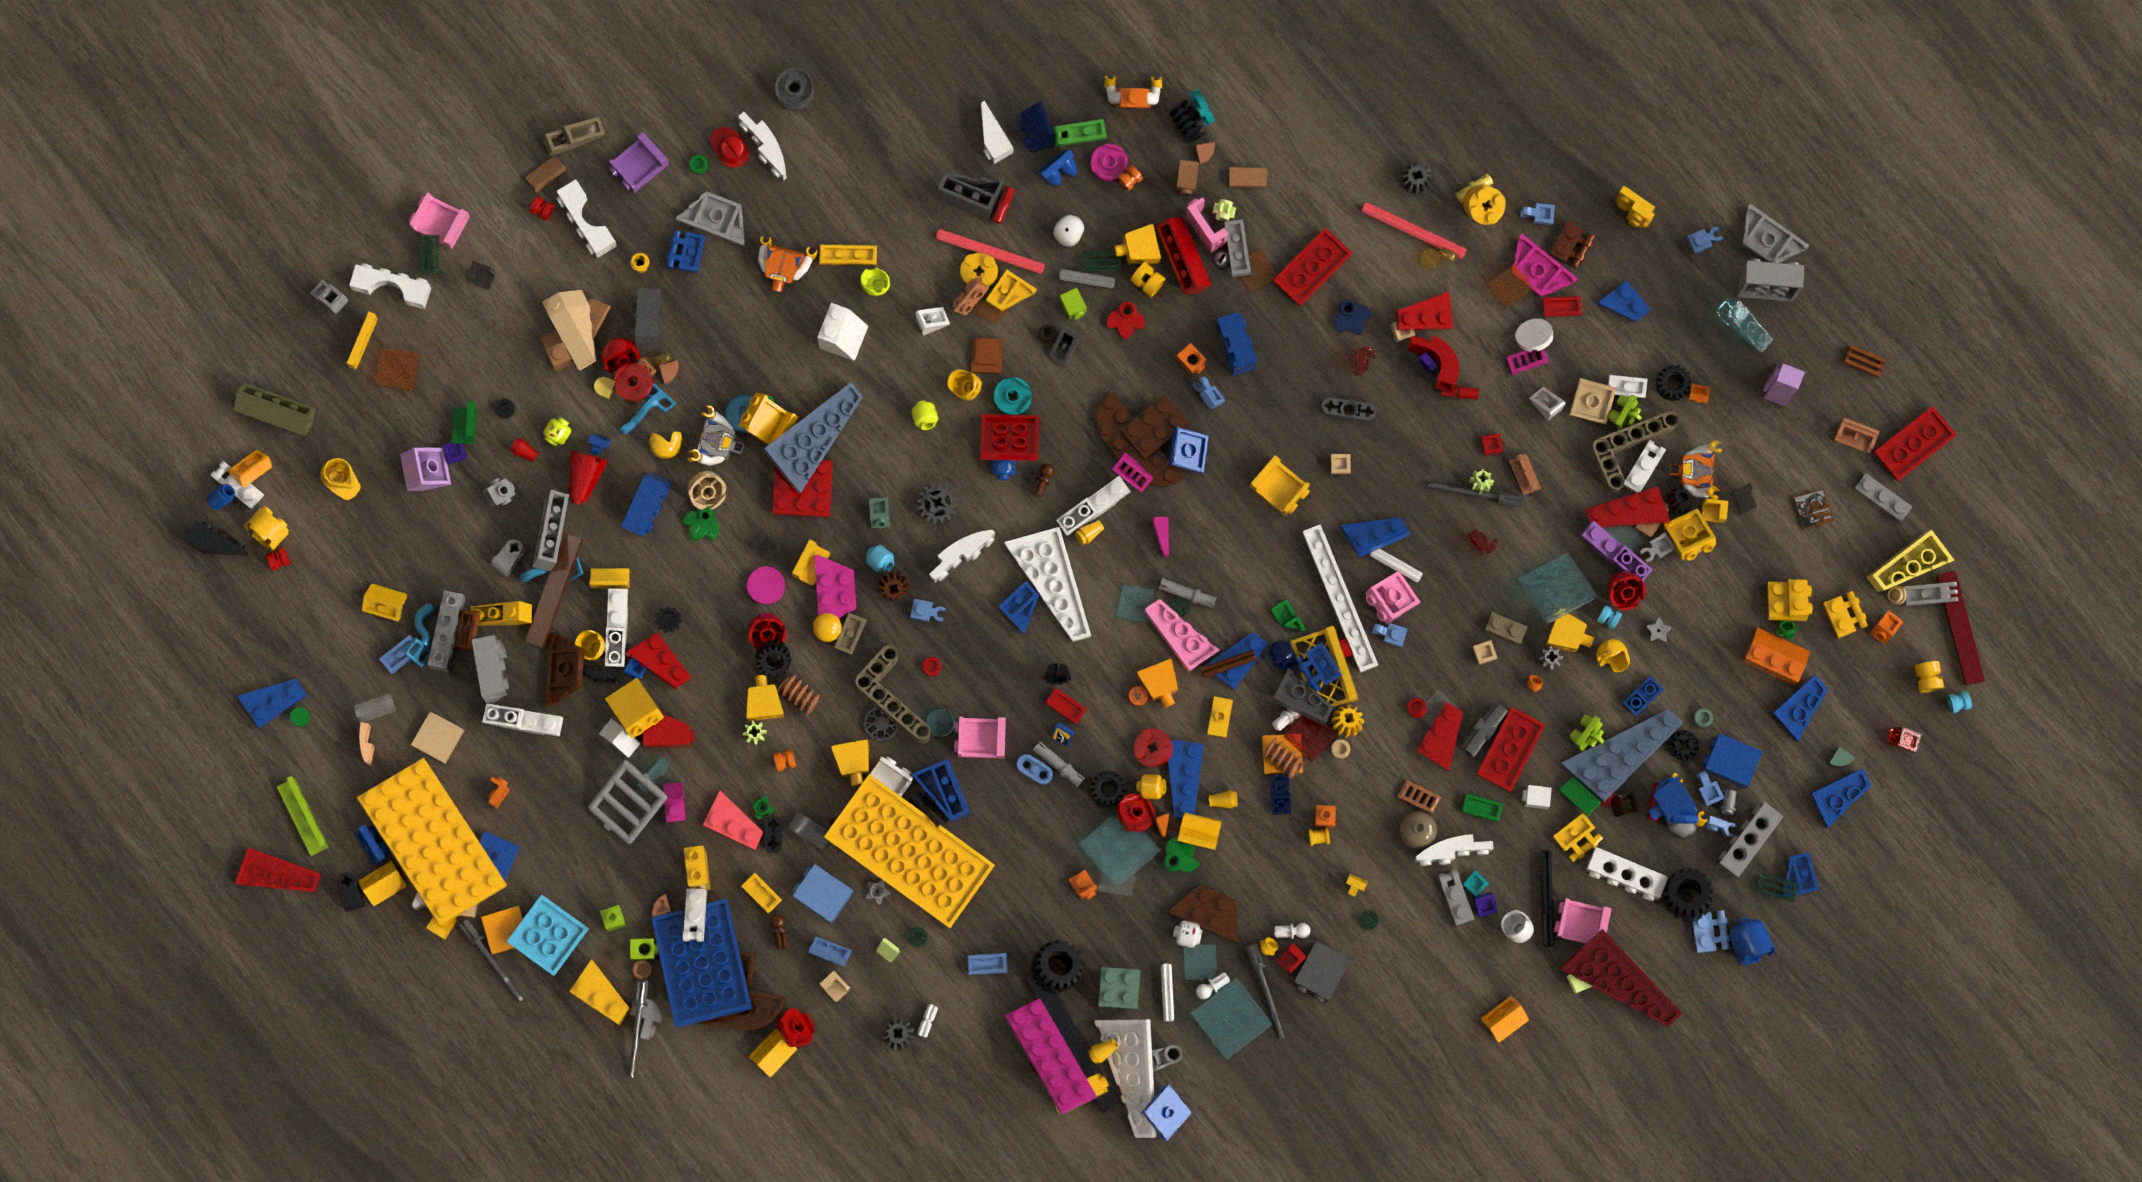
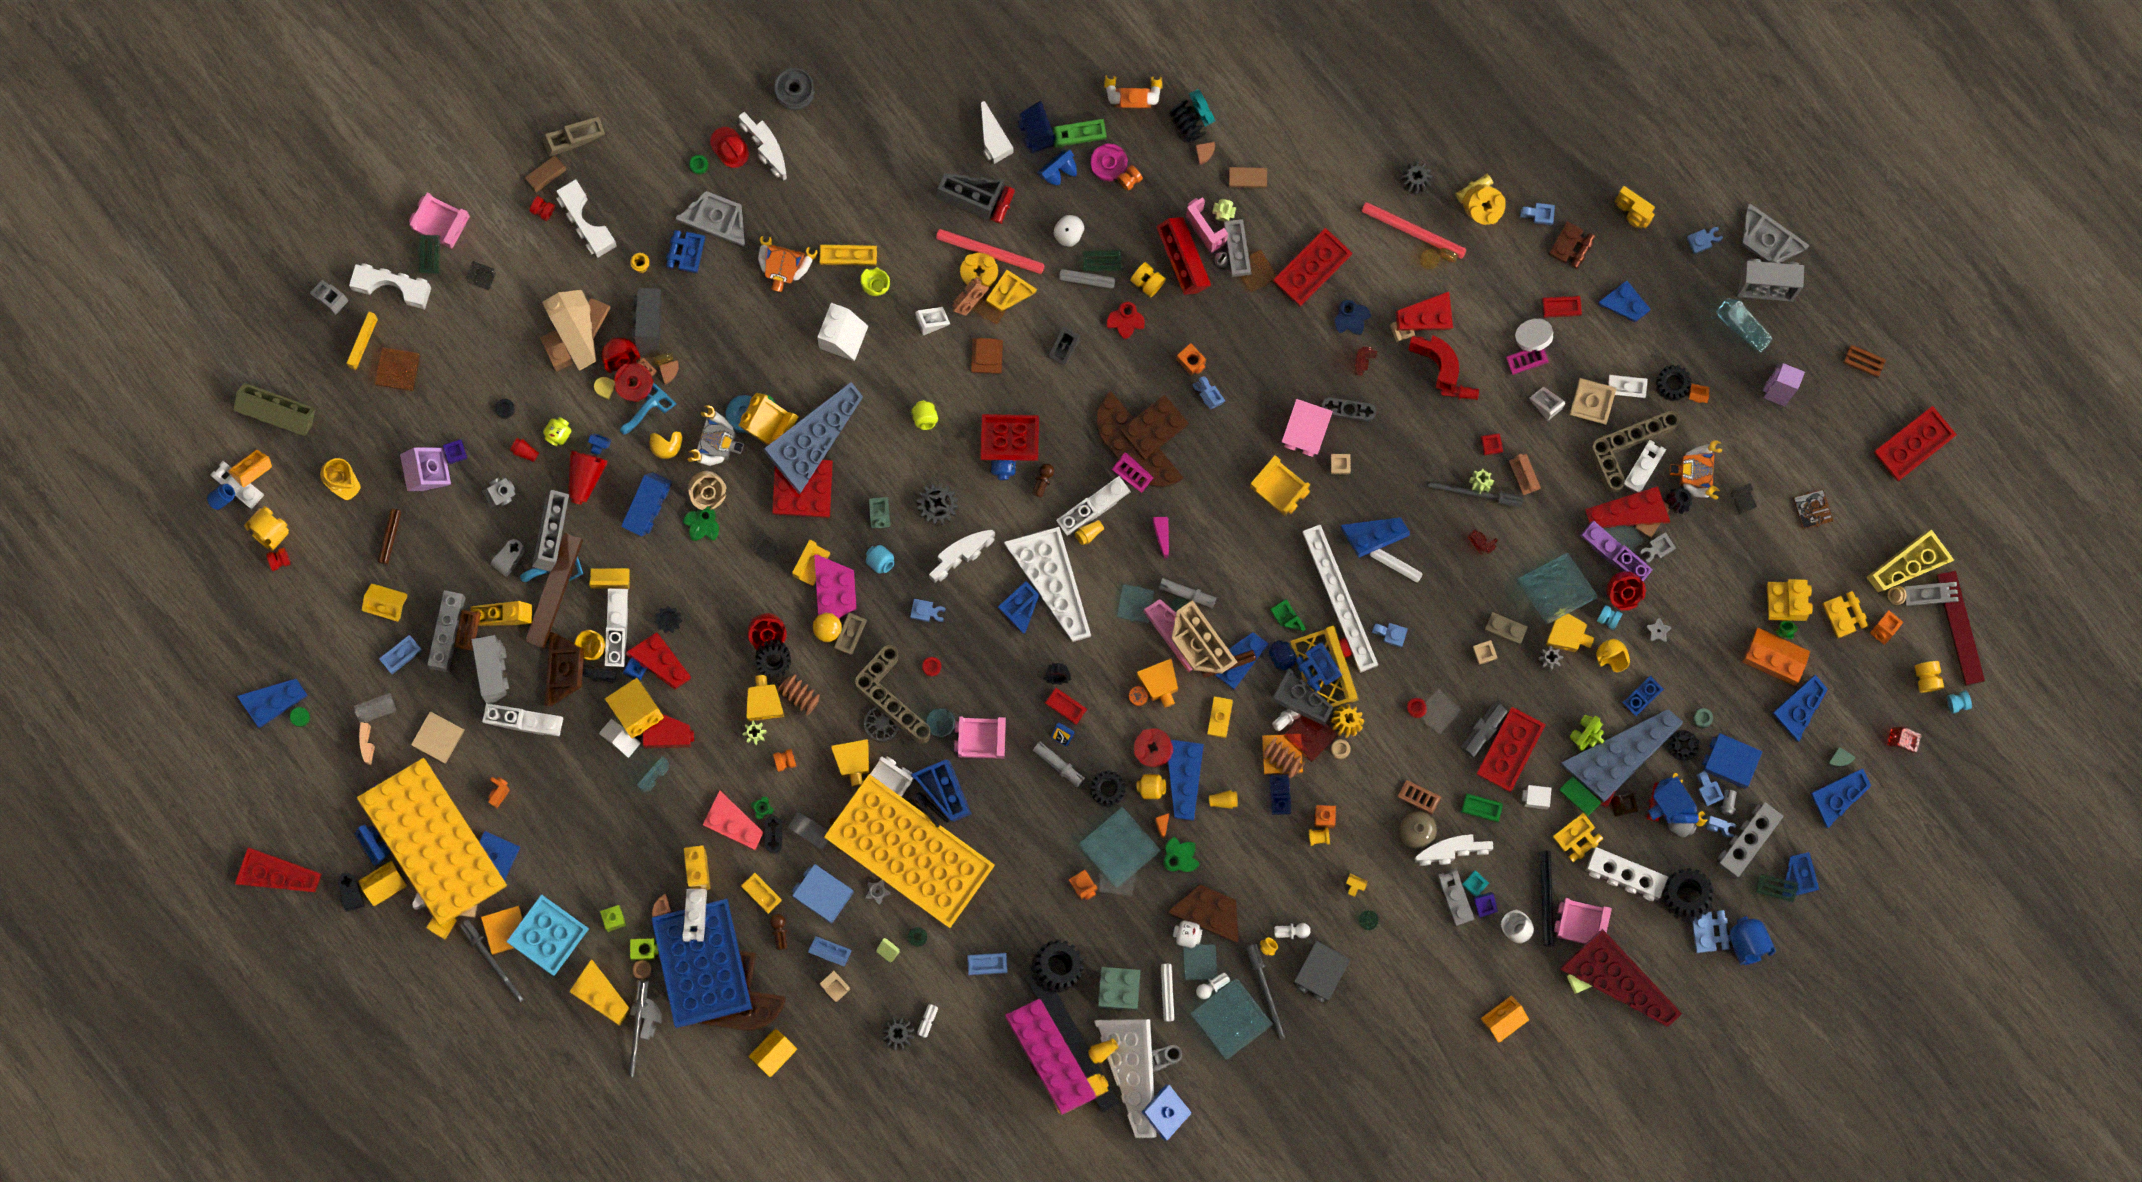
black slope [184,521,248,556] -> none
lime fence [277,776,329,856] -> none
dark azure piece [404,603,435,668] -> none
green panel [452,401,477,444] -> none
light grey bar [588,760,667,844] -> none
medium lavender panel [609,132,669,193] -> none
dark pink slope [663,782,686,823] -> none
dark pink tile [747,566,785,605] -> none
red plate [777,1008,815,1048] -> none
reddish brown gear [876,568,909,602] -> none
yellow helmet [947,369,982,400] -> none
teal plate [994,377,1032,415] -> none
medium blue plate [1017,754,1053,785] -> none
dark brown plate [1038,325,1057,344] -> none
lime brick [1060,288,1087,320] -> none
yellow torso [1114,224,1161,264] -> none
red plate [1116,794,1155,832] -> none
plate [1169,427,1209,473] -> none
medium nougat slope [1176,160,1199,196] -> none
yellow panel [1177,813,1222,850] -> none
blue wedge [1216,312,1258,376] -> none
red panel [1276,943,1307,975] -> none
bright pink plate [1365,571,1420,624] -> none
red wing [1416,702,1463,771] -> none
dark purple tile [1418,353,1438,375] -> none
clear orange piece [1489,264,1533,308] -> none
dark pink wing [1511,234,1578,298] -> none
orange hinge [1527,675,1543,692] -> none
lime hips [1608,395,1643,430] -> none
yellow plate [1664,509,1716,561] -> none
yellow panel [1702,498,1728,523] -> none
nougat hinge [1834,418,1880,454] -> none
light grey plate [1854,473,1912,523] -> none
none -> reddish brown axle [378,508,401,564]
none -> tan wedge [1171,600,1238,674]
none -> bright pink panel [1282,399,1333,457]

